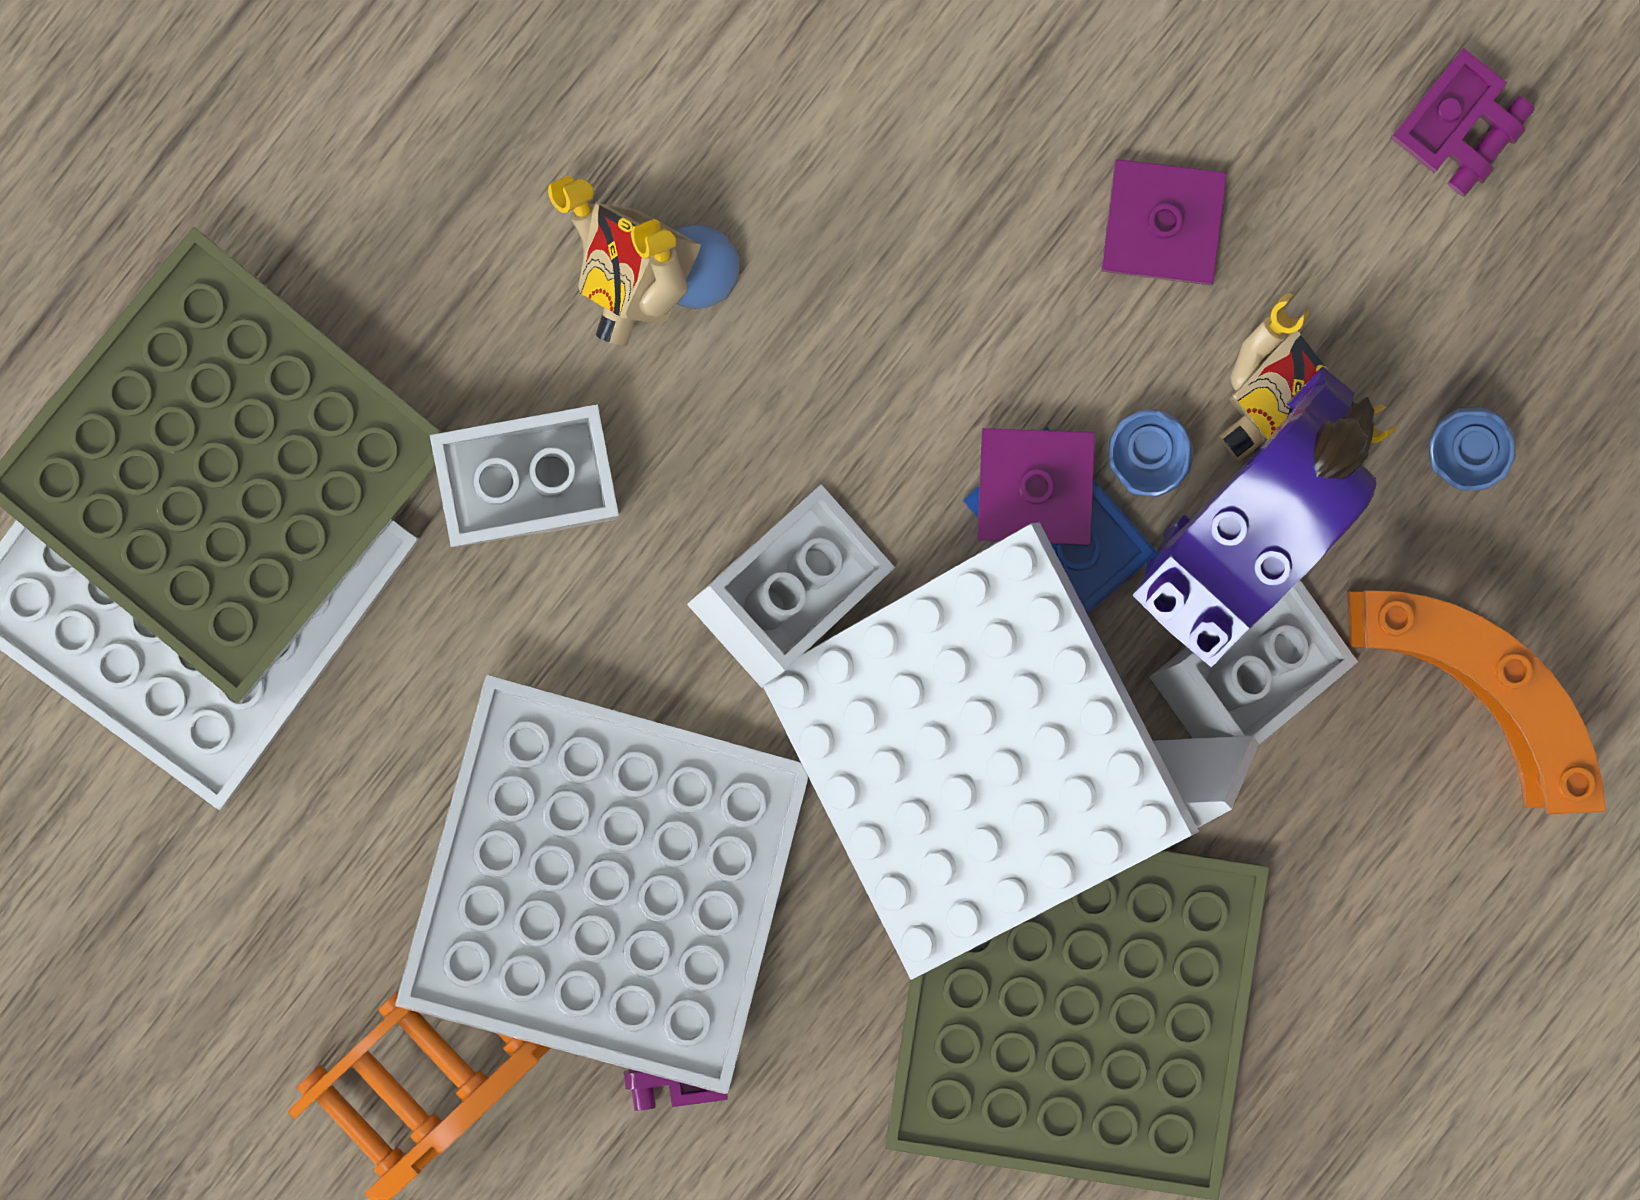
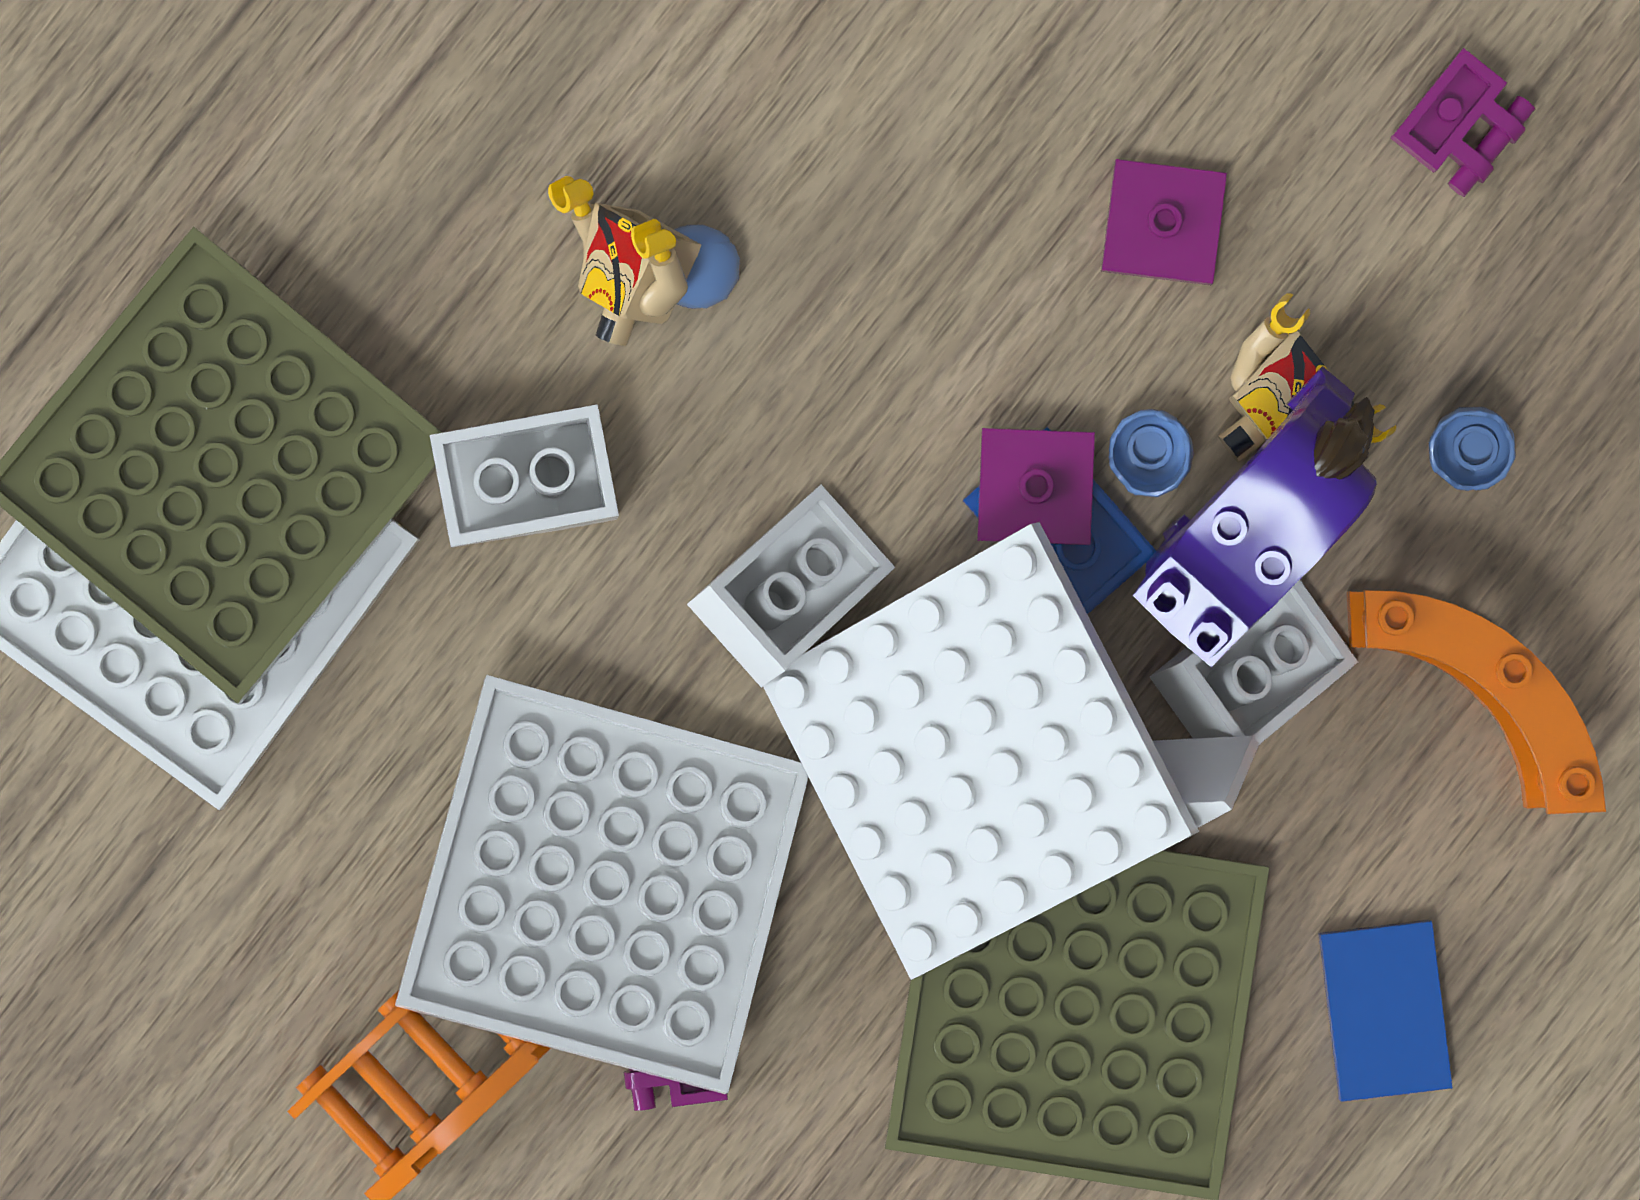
none -> blue tile [1318,920,1453,1102]

